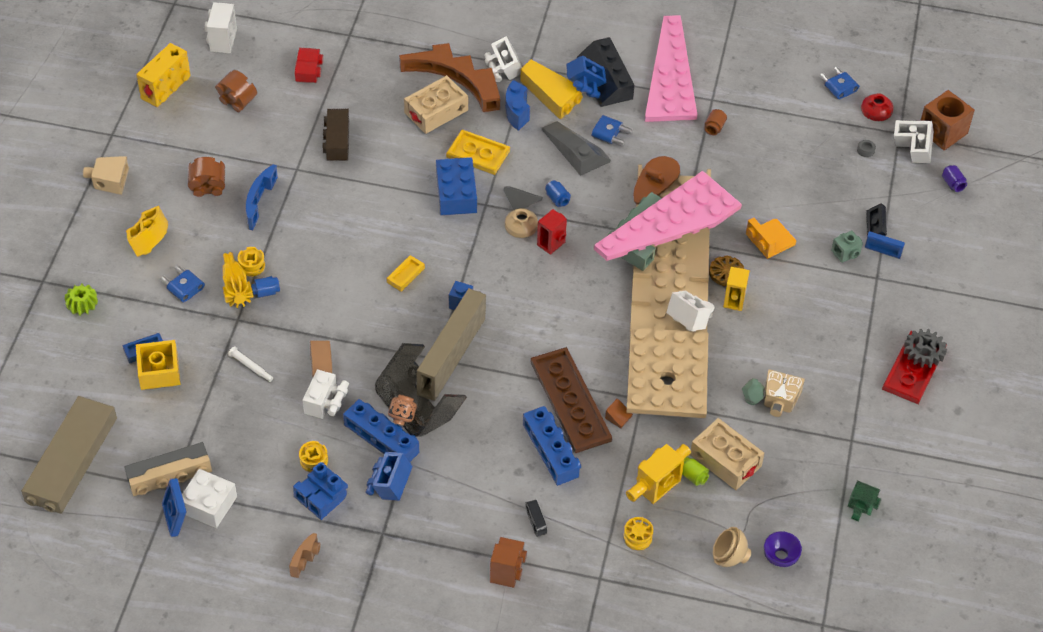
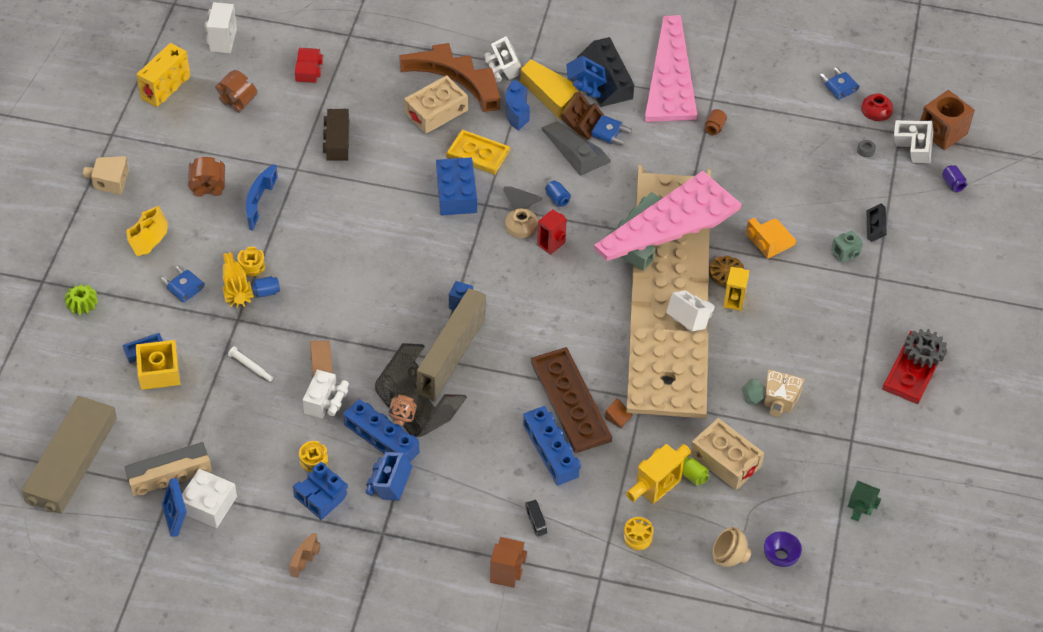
yellow tile [386,255,425,292] -> none
dark orange shield [633,156,680,205] -> none
blue tile [865,231,905,259] -> none
none -> reddish brown slope [559,91,604,140]

